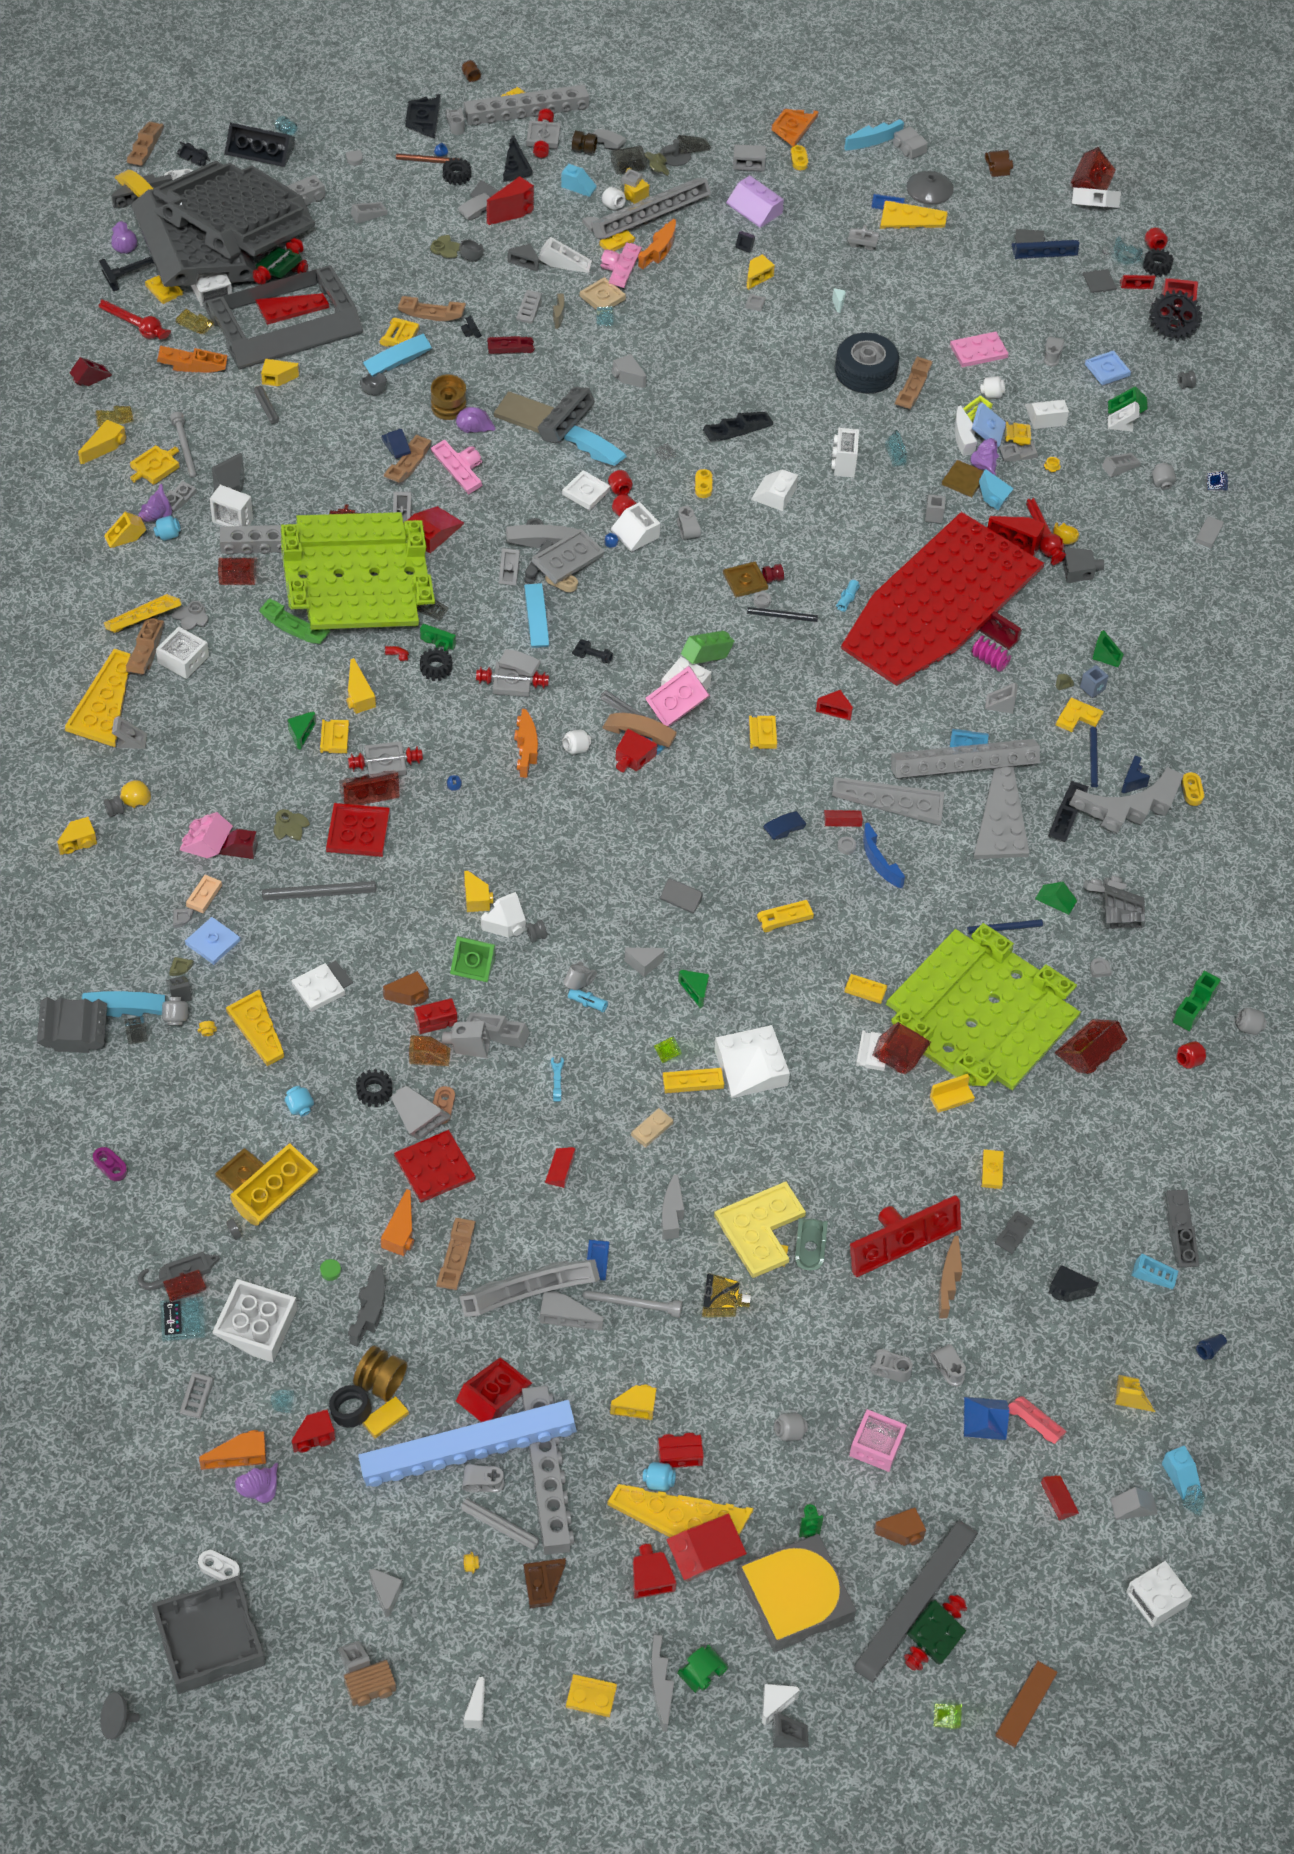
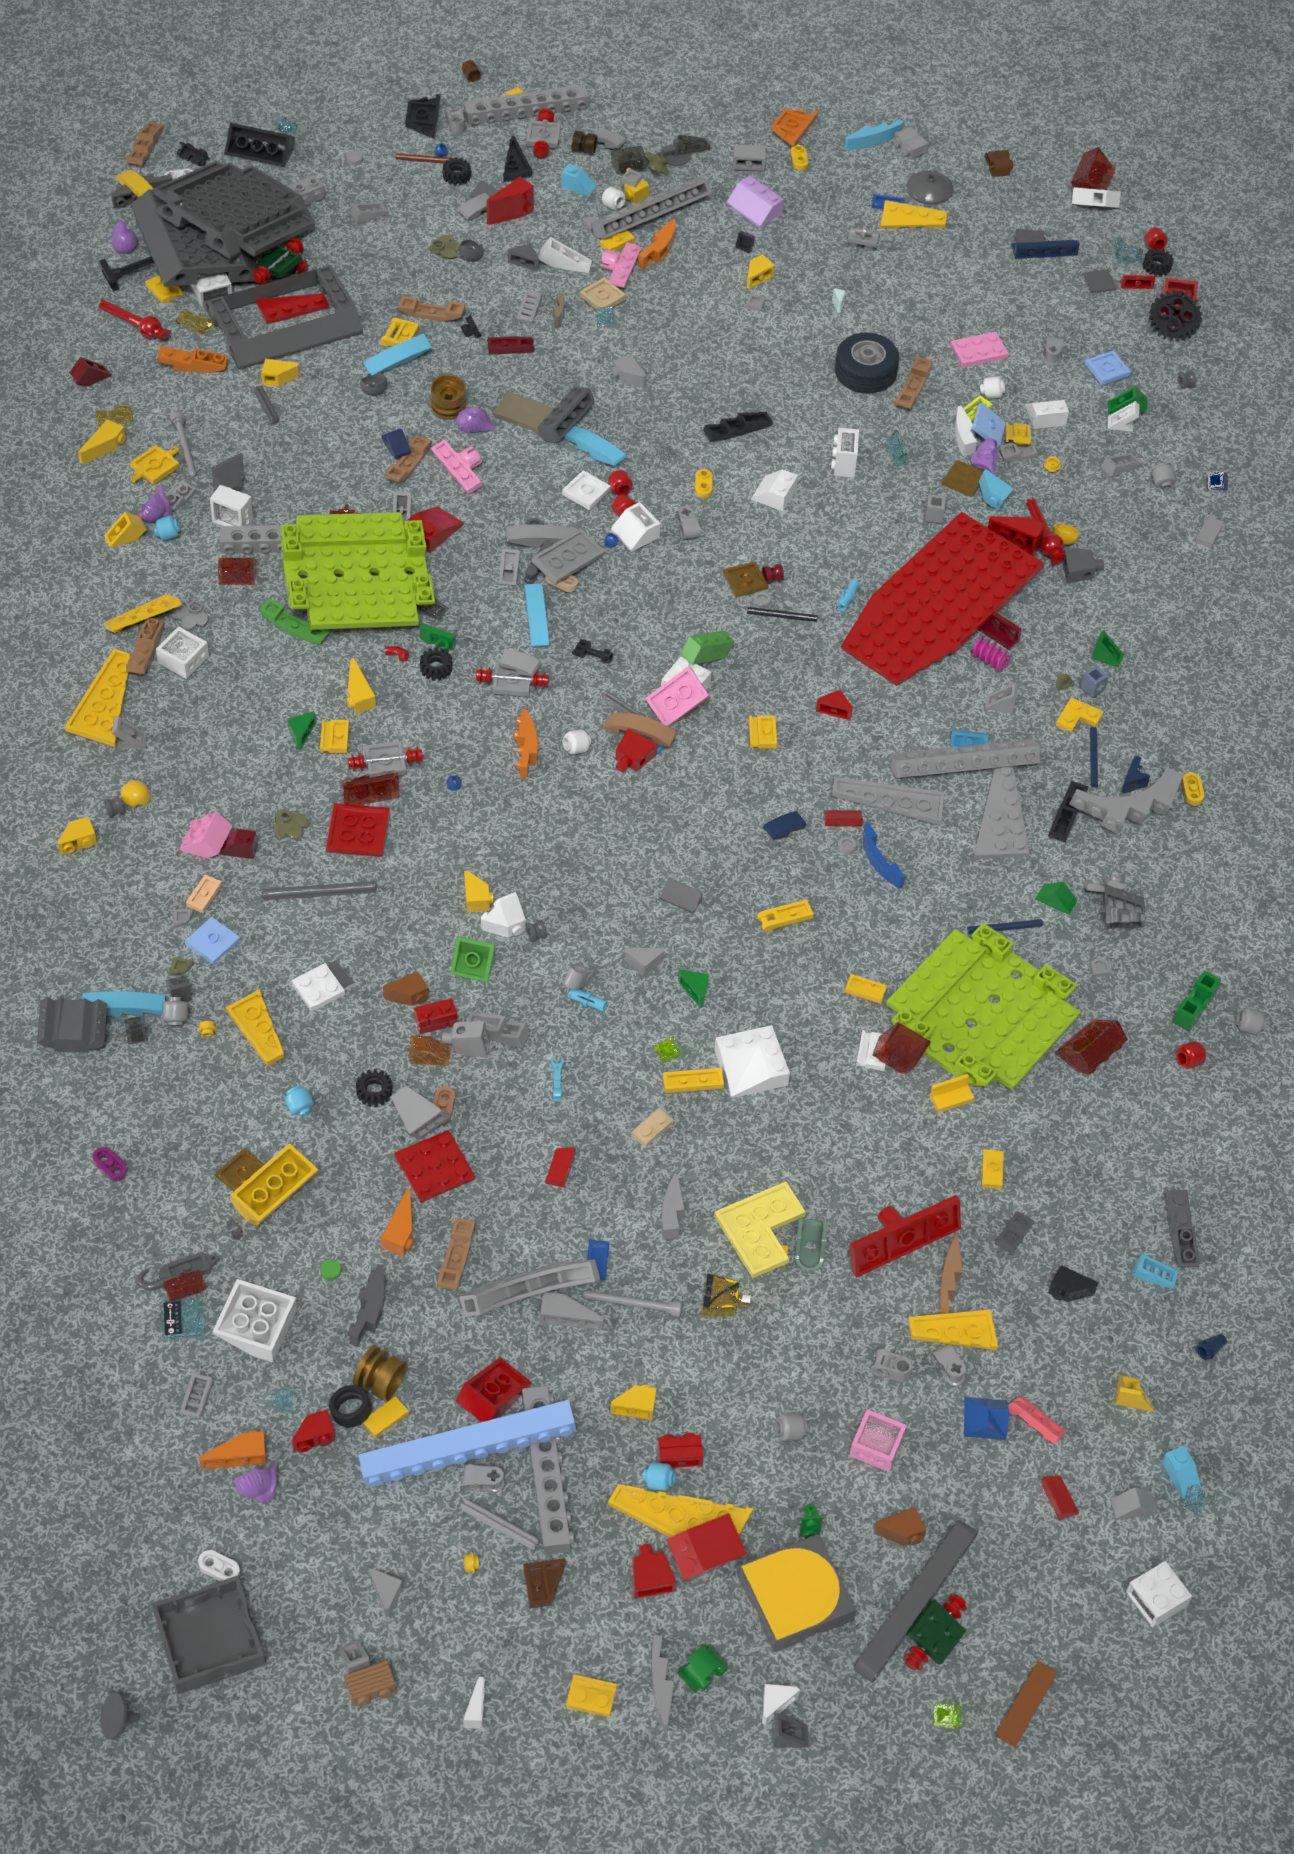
none -> yellow wing [908,1310,998,1350]

